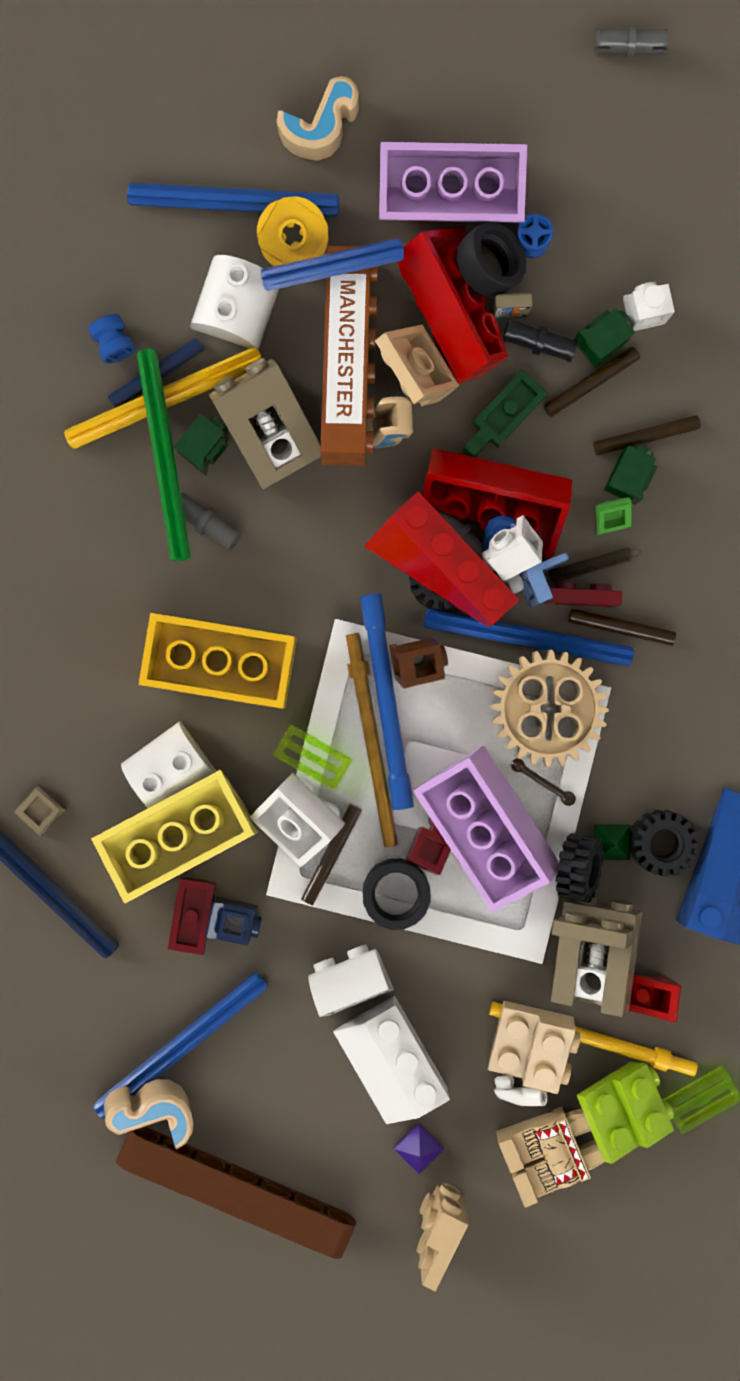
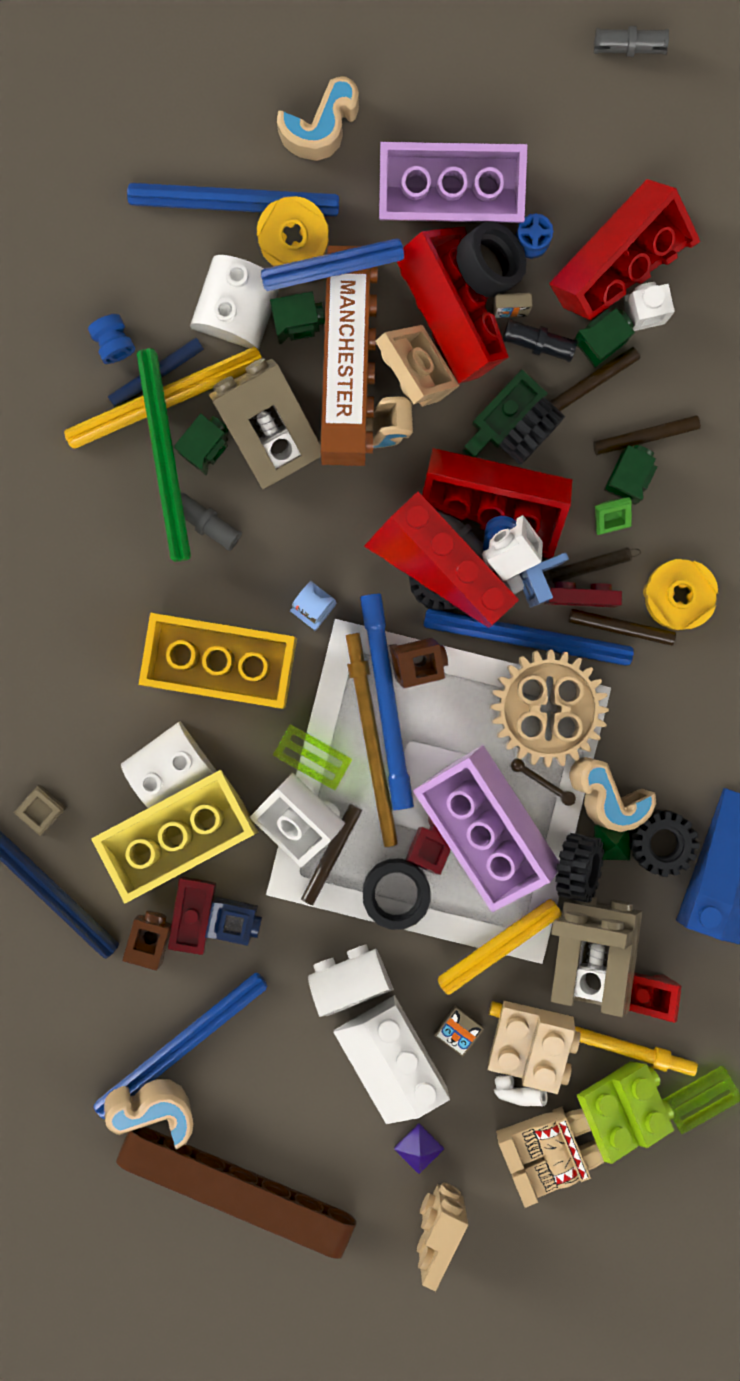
none -> reddish brown brick [122,911,172,971]
none -> dark green window [270,291,325,344]
none -> light blue leg [290,581,337,631]
none -> tile [434,1005,484,1057]
none -> yellow axle [437,899,562,995]
none -> black tyre [500,397,565,465]
none -> red wedge [549,179,701,320]
none -> tan animal [569,757,656,832]
none -> yellow plate [643,559,718,630]

